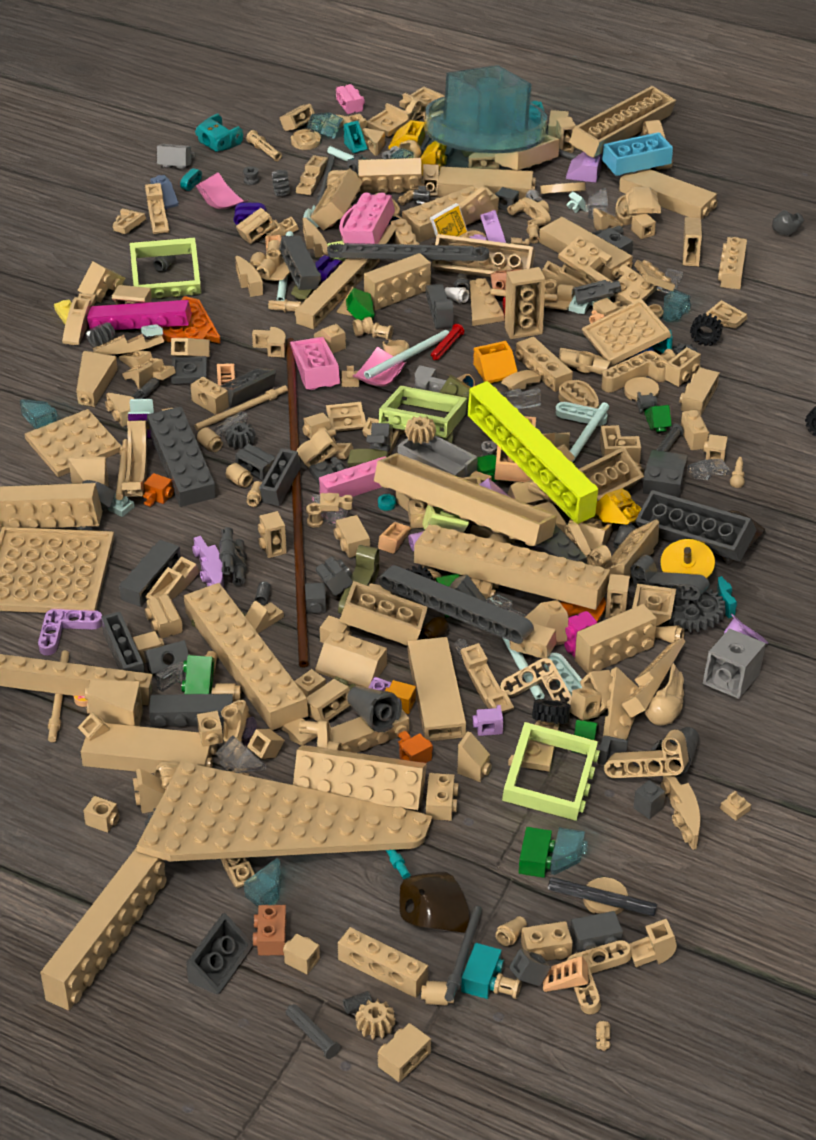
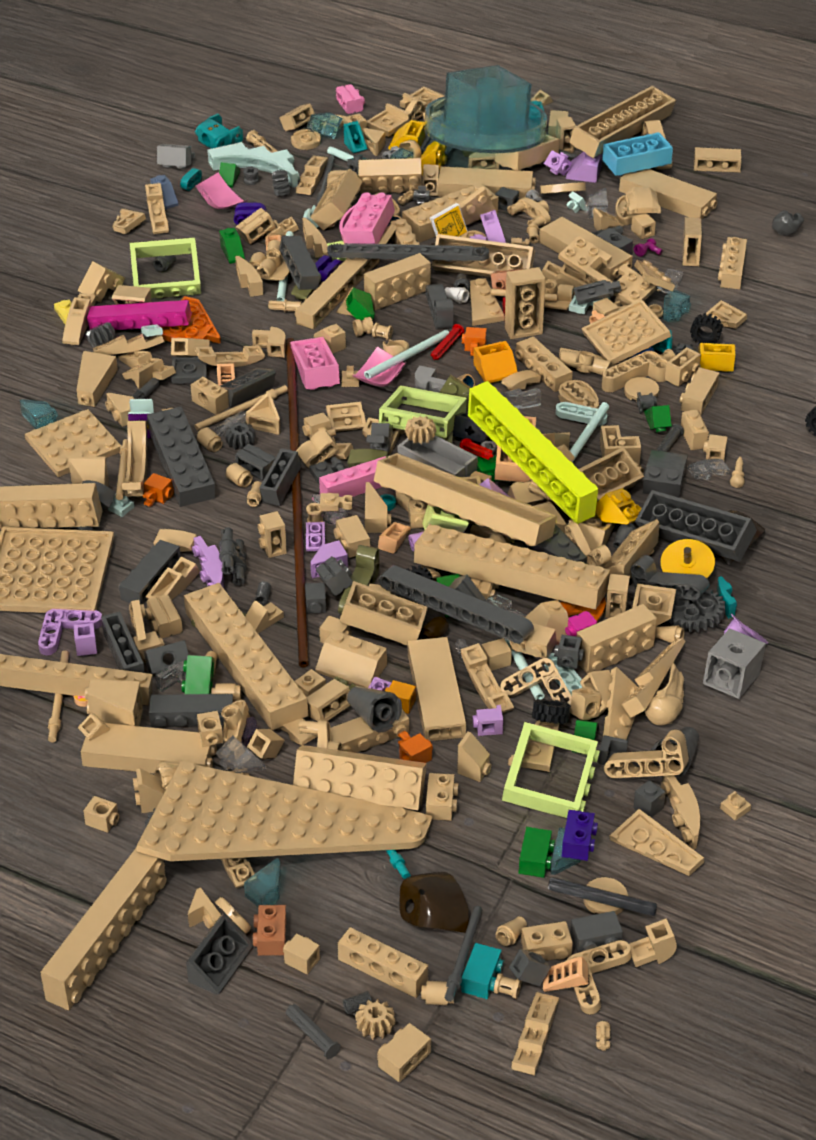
none -> lavender slope [73,623,97,656]
none -> tan wing [129,600,146,641]
none -> tan slope [153,529,197,552]
none -> tan slope [188,887,221,929]
none -> tan slope [195,346,265,367]
none -> light aqua arch [208,142,299,188]
none -> tan tile [215,897,251,934]
none -> green slope [219,162,241,188]
none -> green slope [219,228,245,264]
none -> tan slope [246,391,281,435]
none -> lavender slope [306,522,325,551]
none -> lavender slope [310,540,348,579]
none -> tan slope [365,482,391,533]
none -> black brick [453,412,492,445]
none -> red axle [460,438,494,460]
none -> orange brick [462,327,487,356]
none -> tan brick [481,638,512,671]
none -> tan slope [511,992,559,1075]
none -> tan slope [530,90,553,106]
none -> lavender brick [544,150,572,176]
none -> dark grey brick [554,634,584,669]
none -> dark purple brick [562,810,598,861]
none -> tan wing [610,809,704,876]
none -> magenta piece [634,238,663,257]
none -> tan brick [694,147,741,172]
none -> yellow slope [698,343,735,372]

